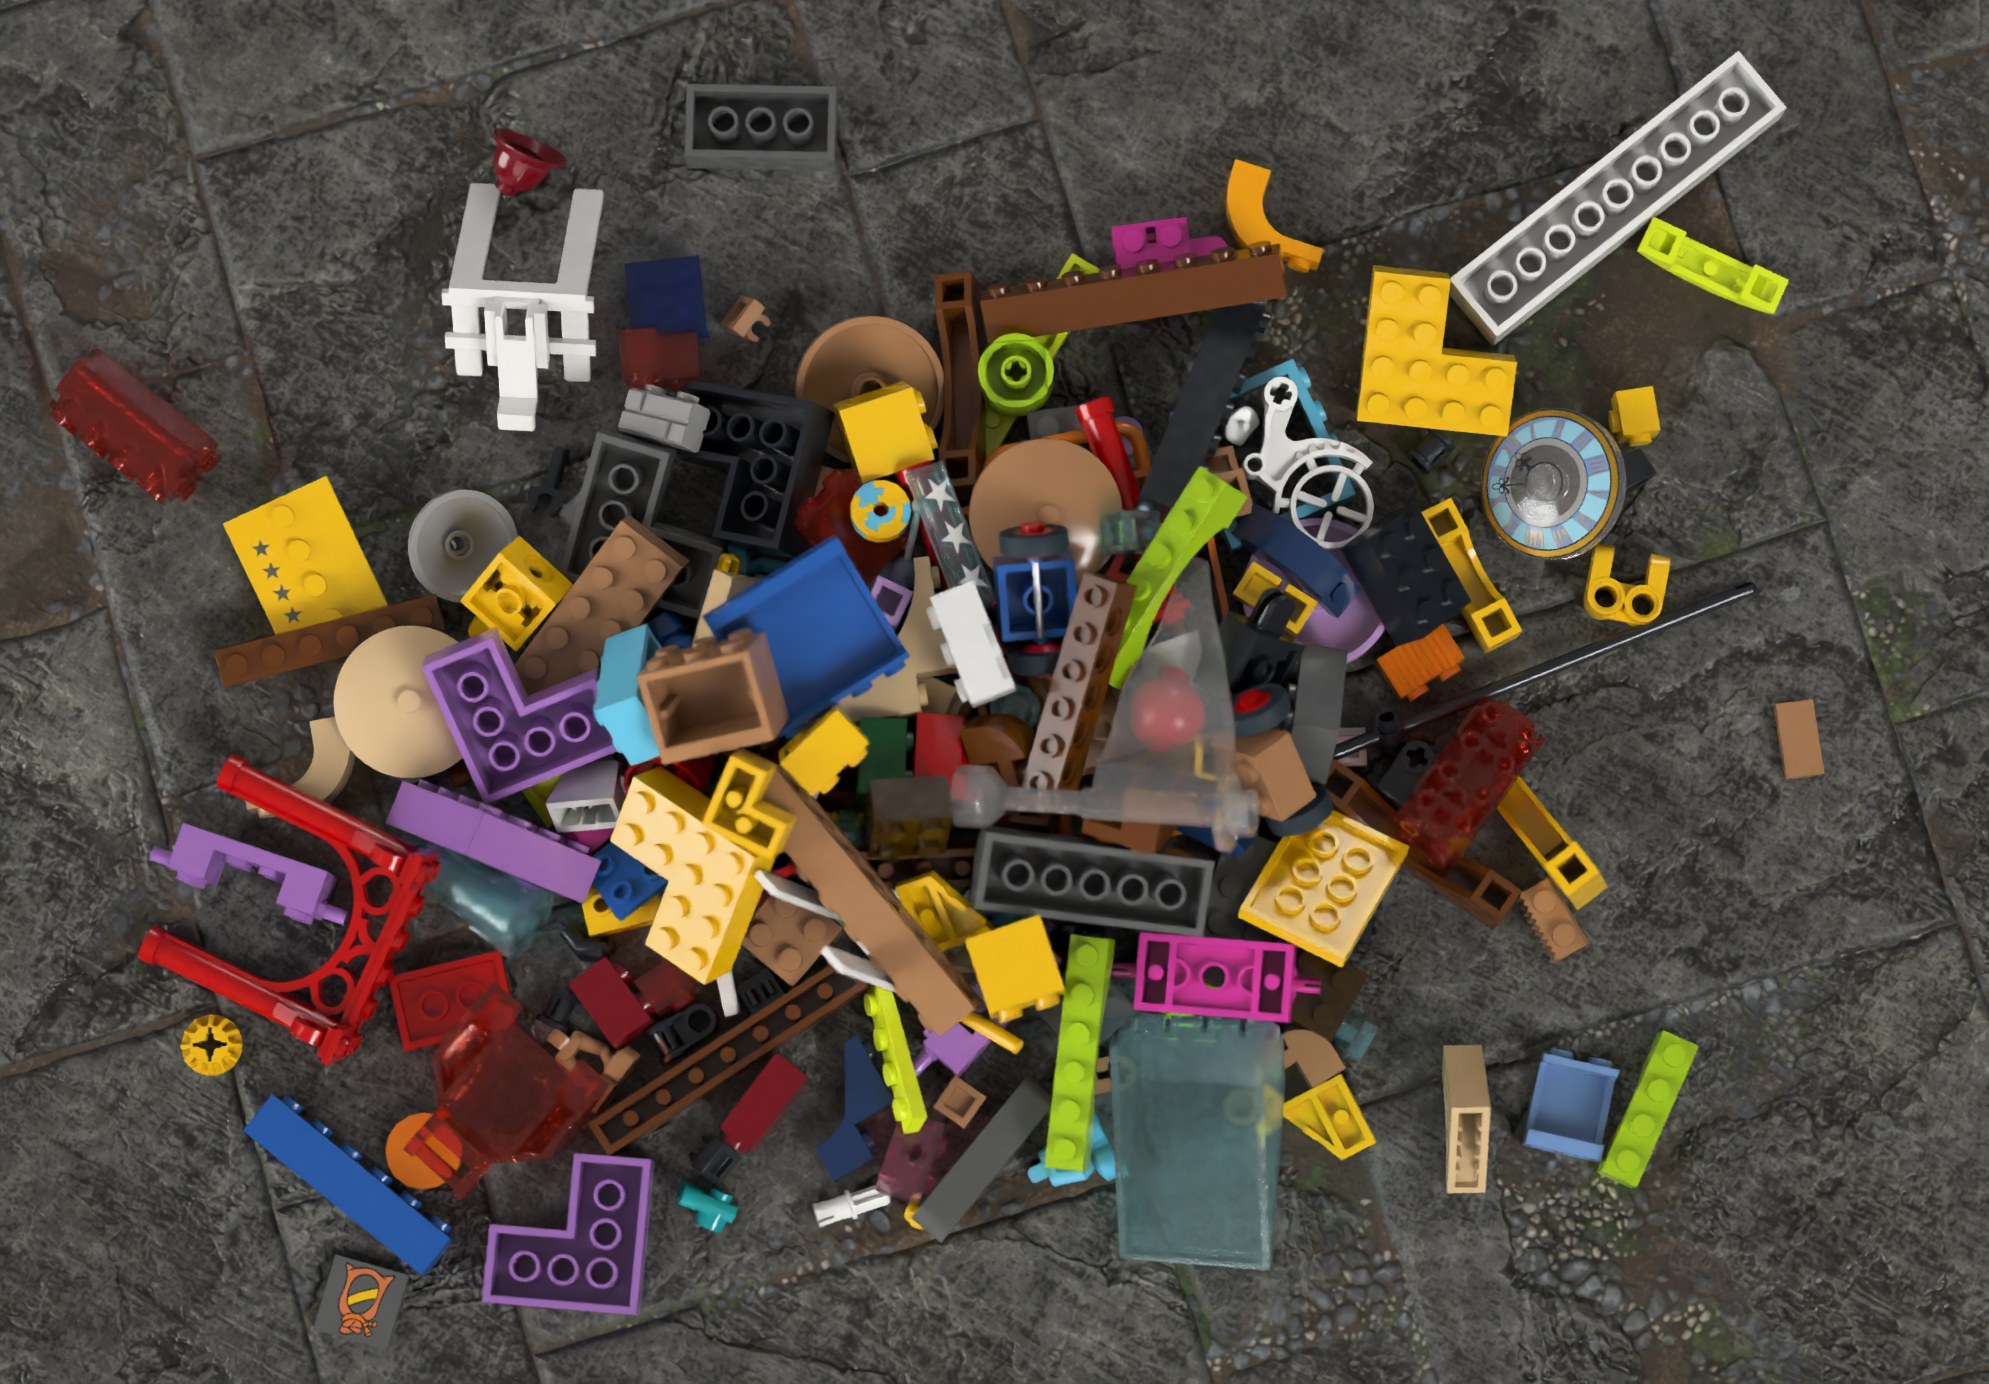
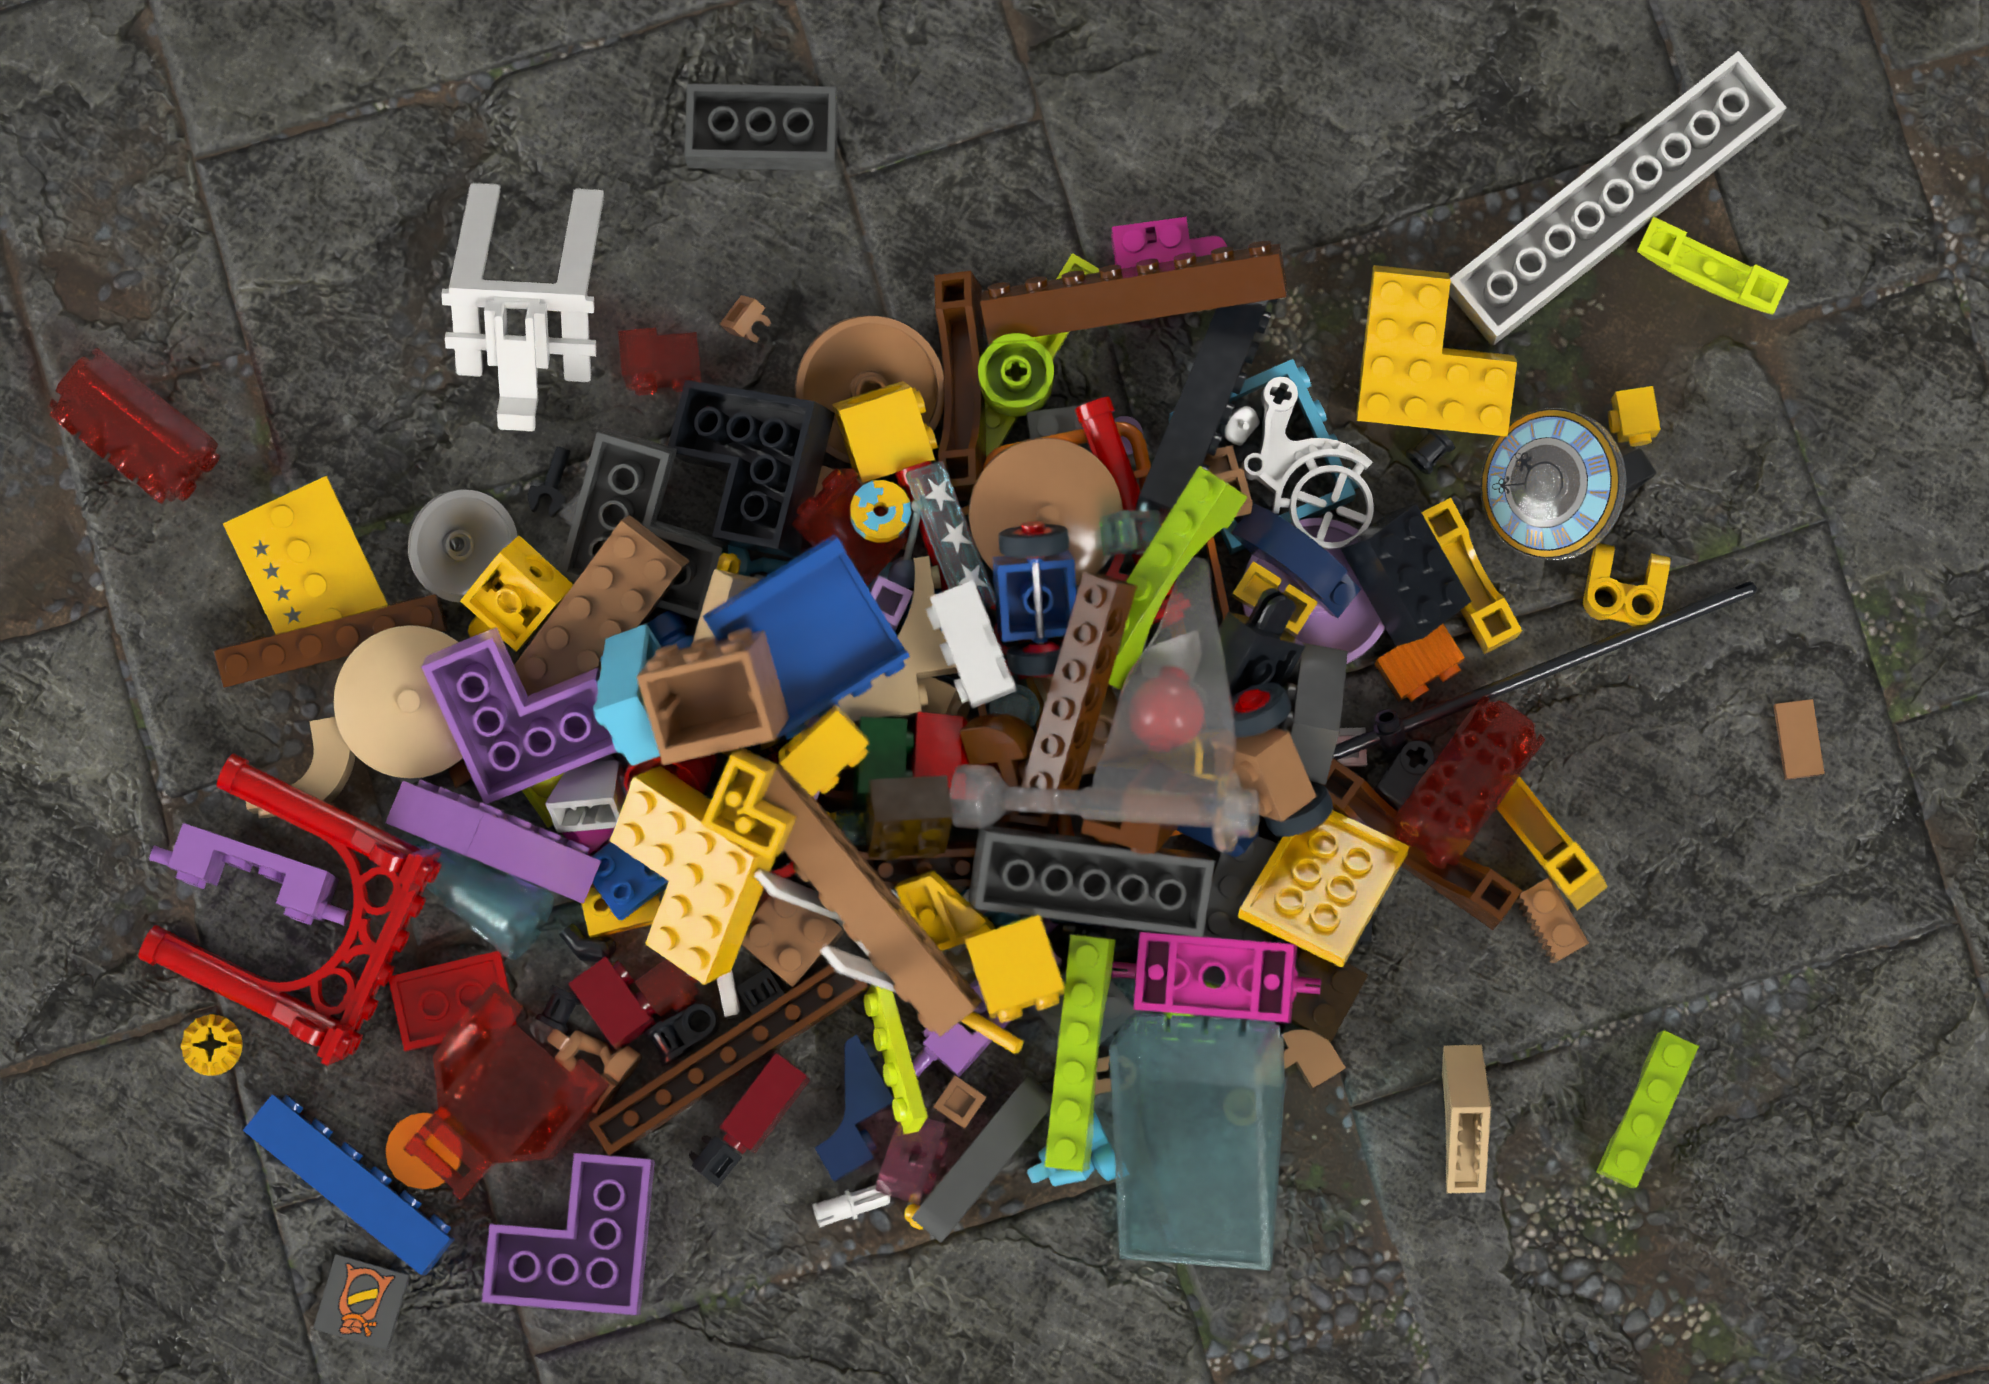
dark red hat [493,128,567,197] -> none
light grey brick [618,384,710,453] -> none
clear blue brick [624,255,710,346] -> none
teal plate [676,1180,738,1233] -> none
light orange arch [1226,159,1324,273] -> none
yellow wing [1275,1074,1377,1160] -> none
clear light blue tile [1334,1020,1379,1064] -> none
medium blue panel [1521,1049,1619,1162] -> none

